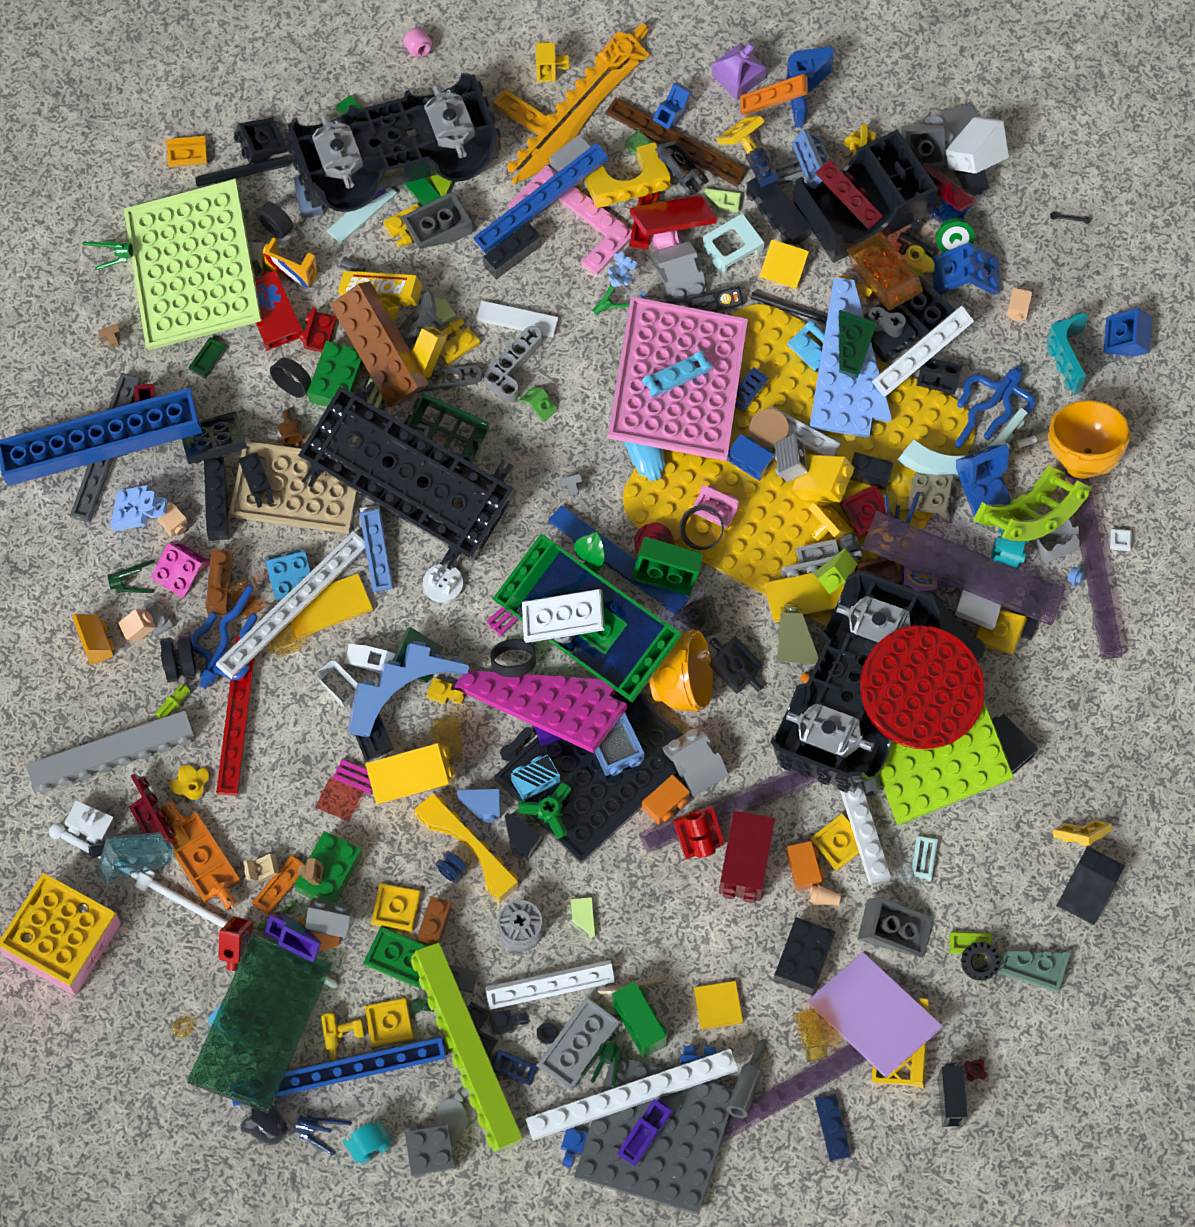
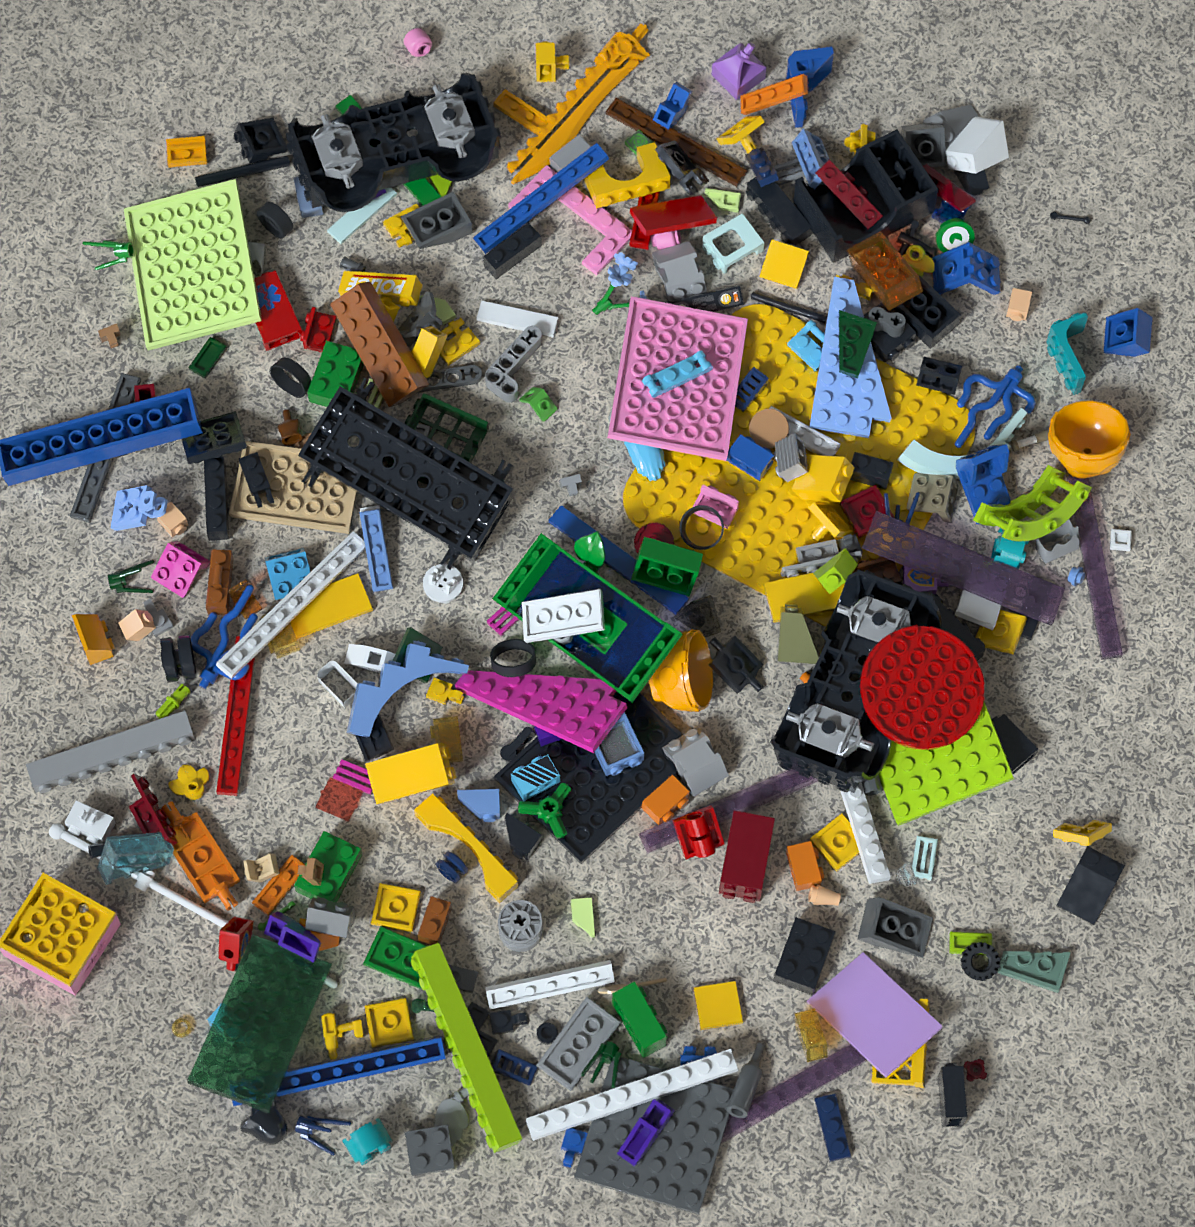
light orange panel [263,237,318,289] -> none
white plate [872,306,974,397] -> none

